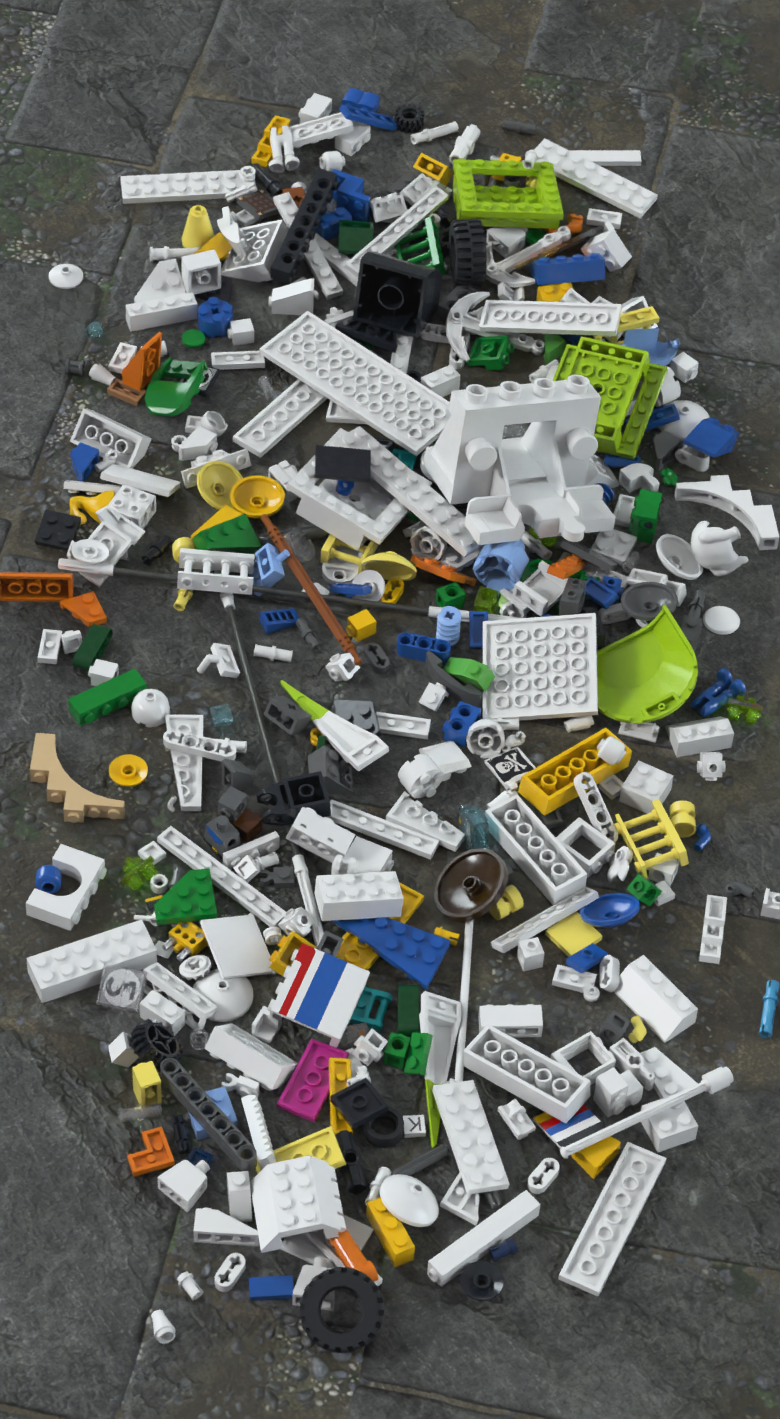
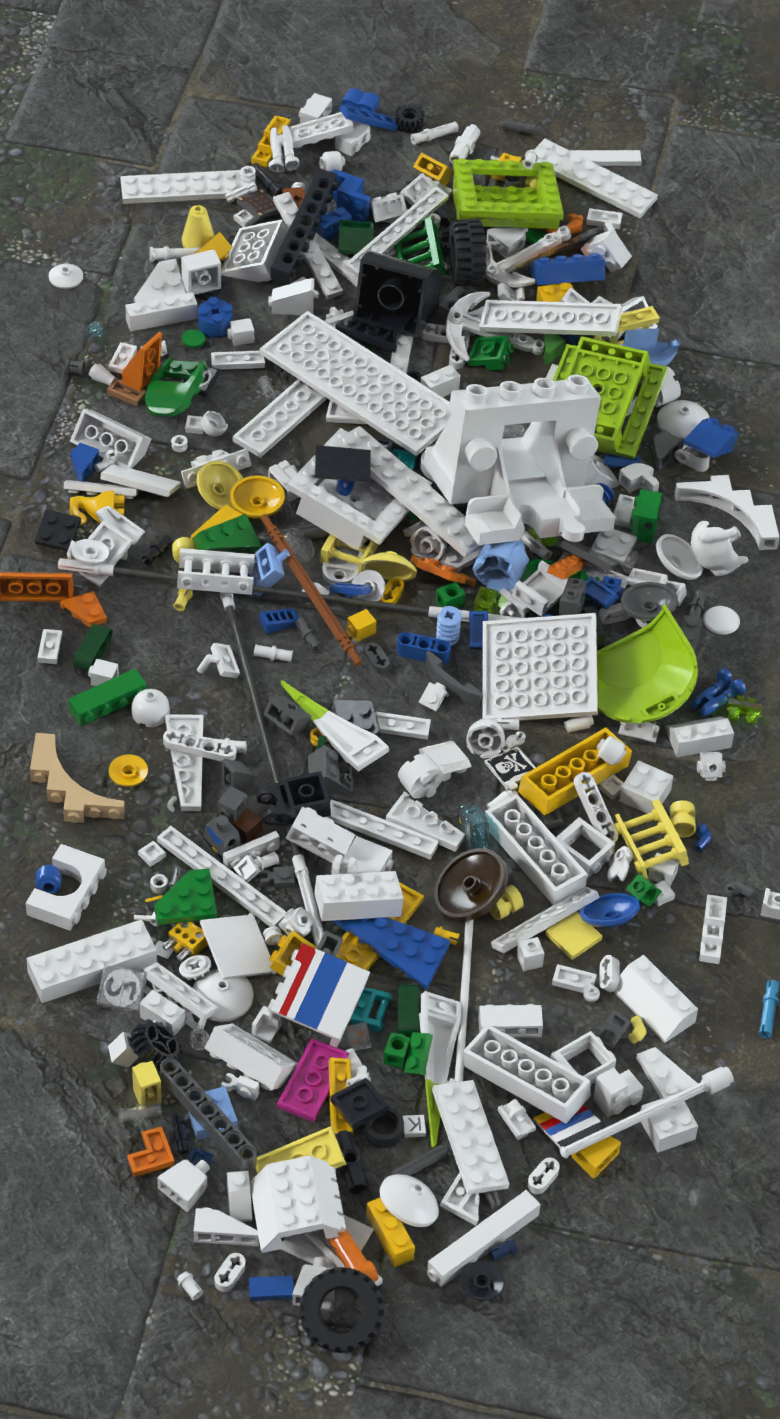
white tile [61,630,82,654] -> none
white bracket [108,484,156,529] -> none
clear neon green hips [120,856,158,891] -> none
white cone [151,1310,176,1344] -> none
white slope [179,426,218,461] -> none
clear light blue plate [210,704,233,727] -> none
white slope [217,206,247,256] -> none
white gear [241,1095,277,1169] -> none
white brick [325,653,360,682] -> none
white brick [352,1029,388,1067] -> none
white pin [365,1167,391,1206] -> none
blue brick [442,701,481,748] -> none
bright green slope [443,657,495,692] -> none
white axle [529,359,559,383] -> none
white plate [558,1142,666,1296] -> none
blue plate [566,943,608,973] -> none
white piece [609,1038,655,1091] -> none
blue tile [624,403,680,431] -> none
green plant [660,468,678,488] -> none
white brick [670,352,698,383] -> none

